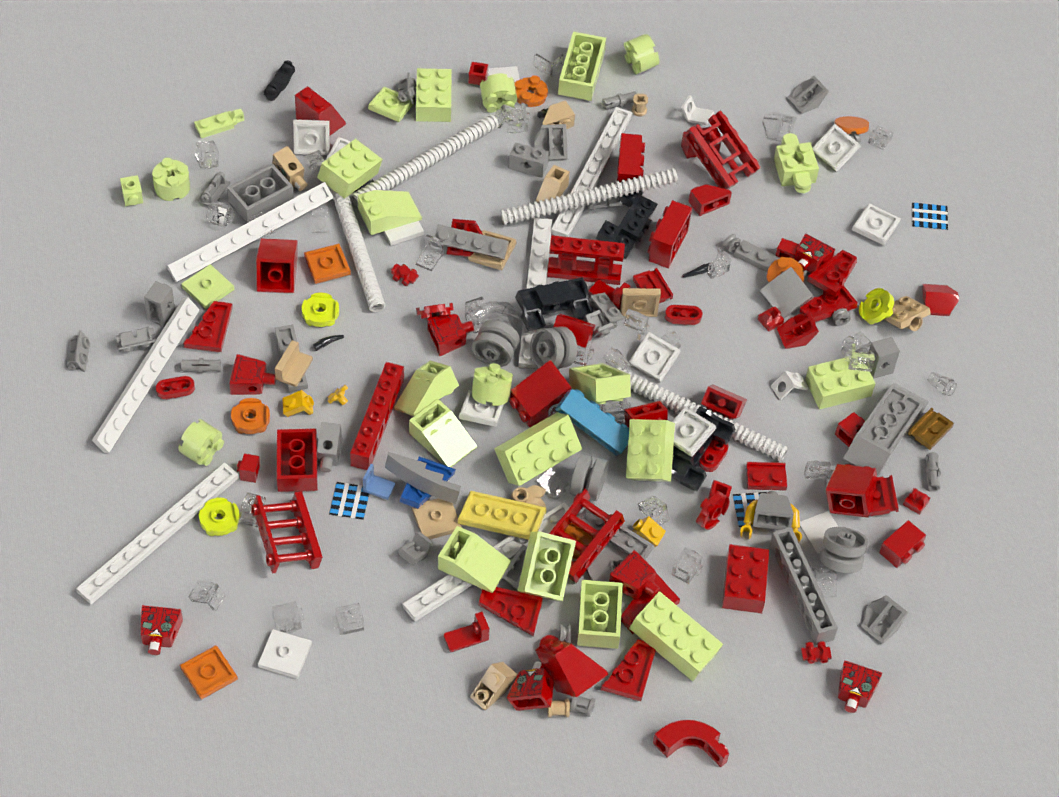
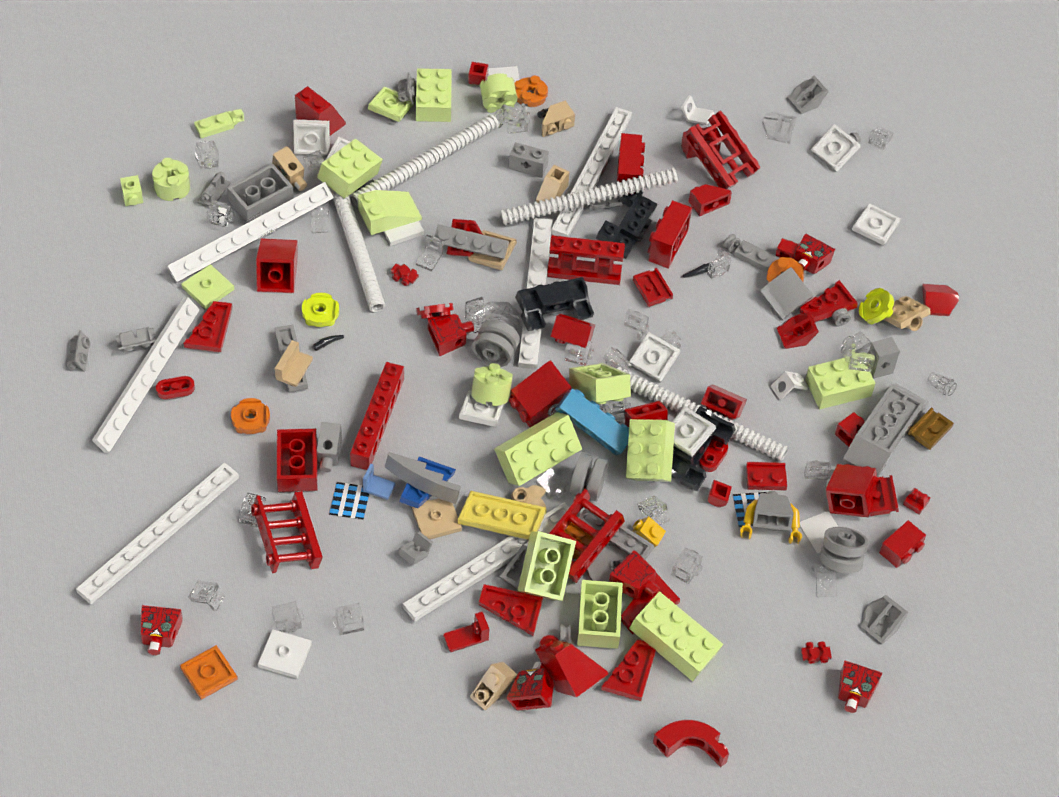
light grey brick [144,281,175,326] -> none
yellowish green brick [178,419,224,466] -> none
light grey pin [181,358,221,373] -> none
neon yellow plate [199,497,240,536] -> none
red torso [229,354,276,395] -> none
red plate [237,453,261,483] -> none
black piece [264,60,295,101] -> none
yellow bracket [282,390,314,417] -> none
orange plate [304,244,351,284] -> none
yellow plant [327,385,348,406] -> none
yellowish green slope [394,360,459,416] -> none
slope [409,399,477,467] -> none
yellowish green slope [438,526,511,593] -> none
light grey wheel [530,326,577,369] -> none
clear bracket [534,54,565,77] -> none
light grey slope [534,124,568,160] -> none
tan bush [547,698,570,718] -> none
yellowish green brick [558,32,606,101] -> none
light grey bush [570,696,595,717] -> none
light grey bracket [583,310,614,338] -> none
red bracket [589,280,630,310] -> none
light grey hinge [590,293,625,329] -> none
light grey pin [602,91,637,109] -> none
tan plate [620,288,661,317] -> none
yellowish green brick [624,34,659,75] -> none
tan bush [631,93,648,117] -> none
red plate [665,305,703,325] -> none
red plate [696,491,730,530] -> none
red brick [722,544,769,614] -> none
red tile [758,306,784,331] -> none
light grey brick [770,527,838,645] -> none
yellowish green brick [774,133,819,193] -> none
red wing [808,250,857,297] -> none
orange tile [835,116,869,134] -> none
sticker [912,202,948,230] -> none
light grey pin [925,452,941,492] -> none

